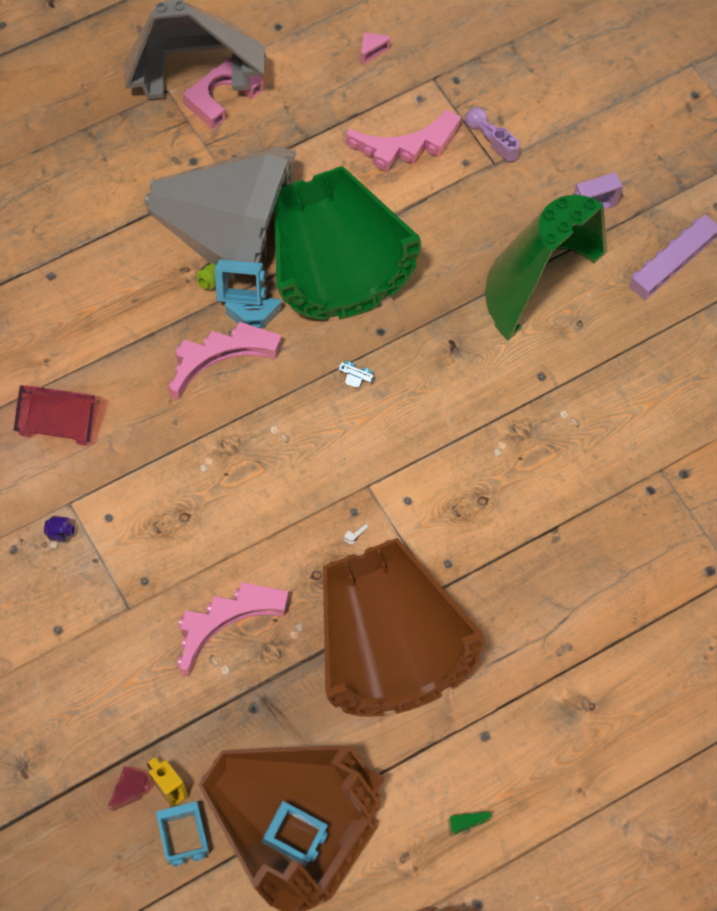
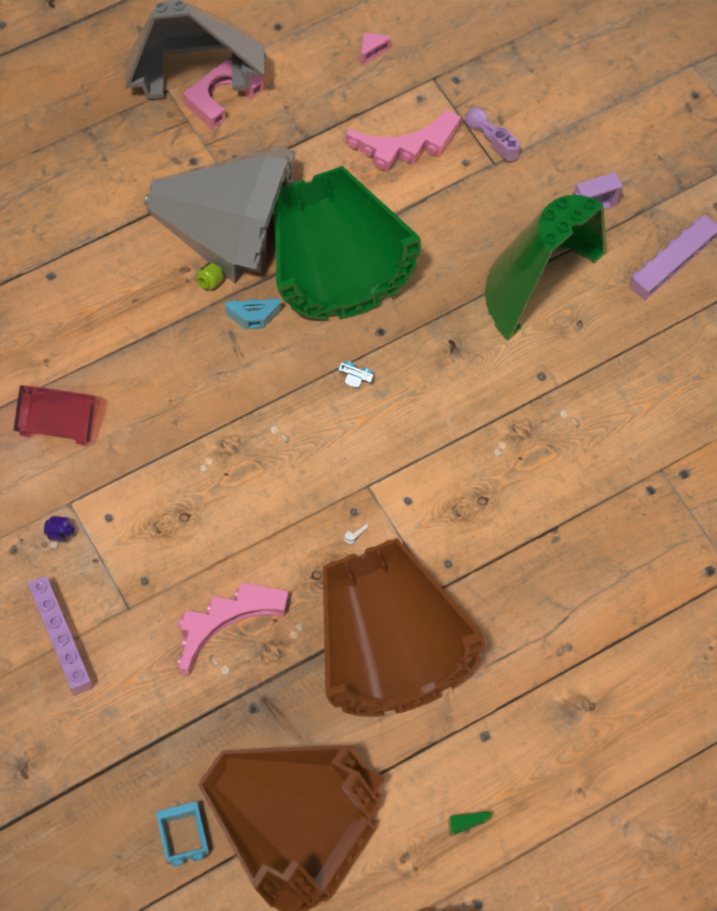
clear pink slope [108,766,151,811] -> none
yellow torso [147,758,189,808] -> none
bright pink arch [169,322,281,400] -> none
medium azure window [215,259,267,305] -> none
medium azure window [261,801,328,867] -> none
none -> lavender piece [28,576,93,696]

